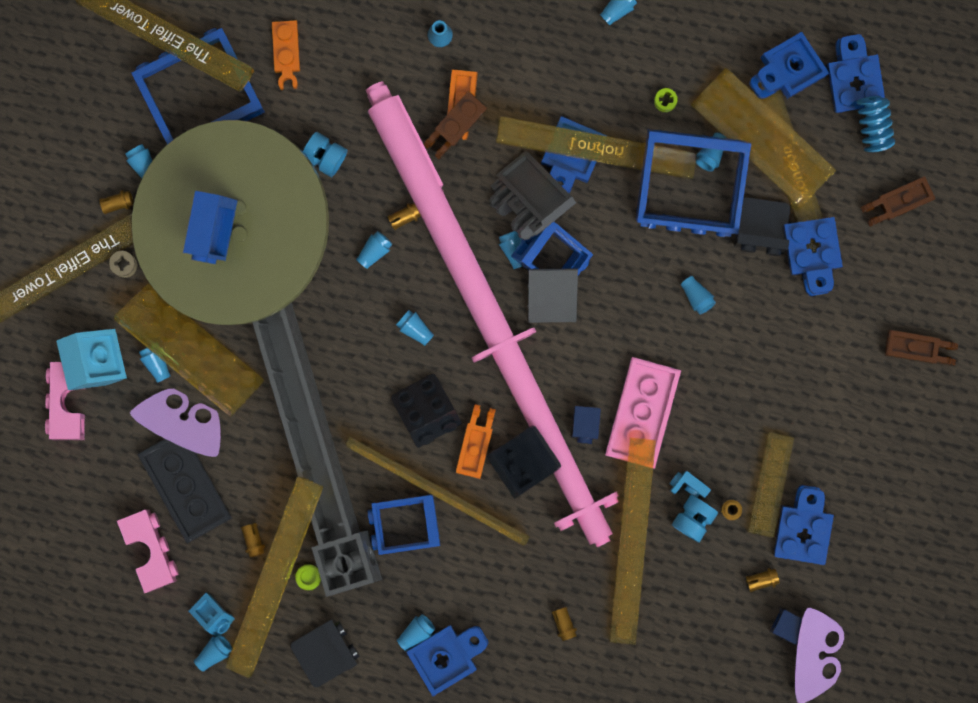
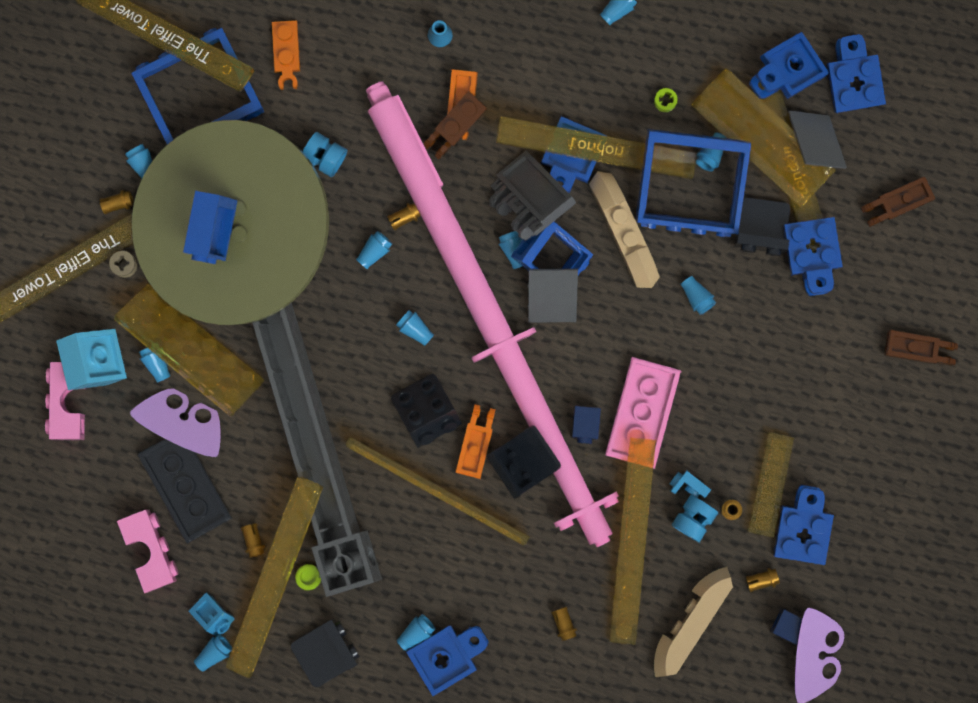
blue window [368,495,440,555] -> none
dark azure piece [856,96,895,152] -> none
none -> tan brick [589,171,660,288]
none -> tan brick [654,567,733,677]
none -> dark grey window [788,111,847,169]

